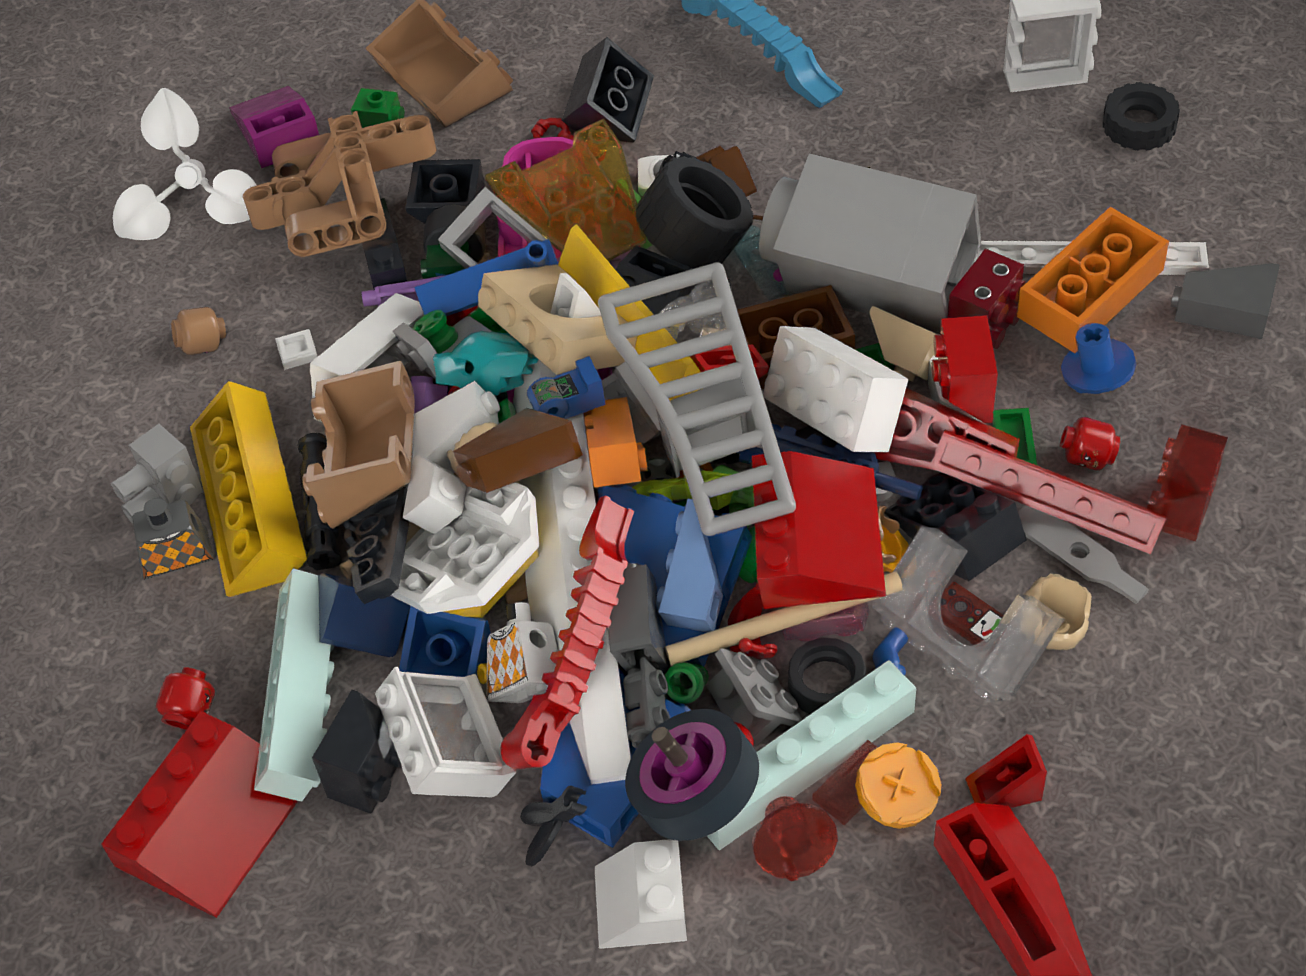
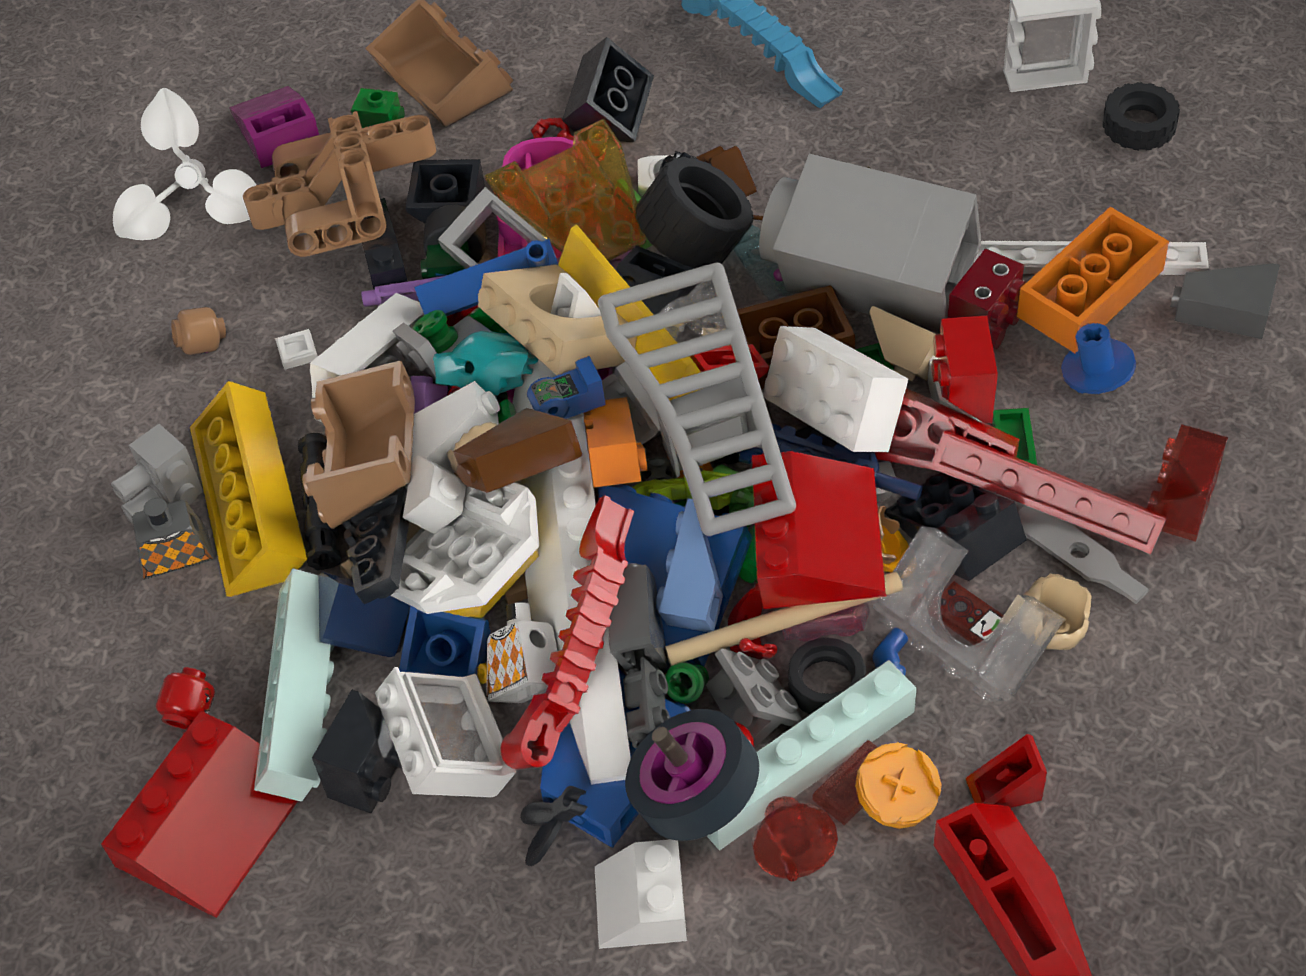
red head [1060,417,1120,471] -> none

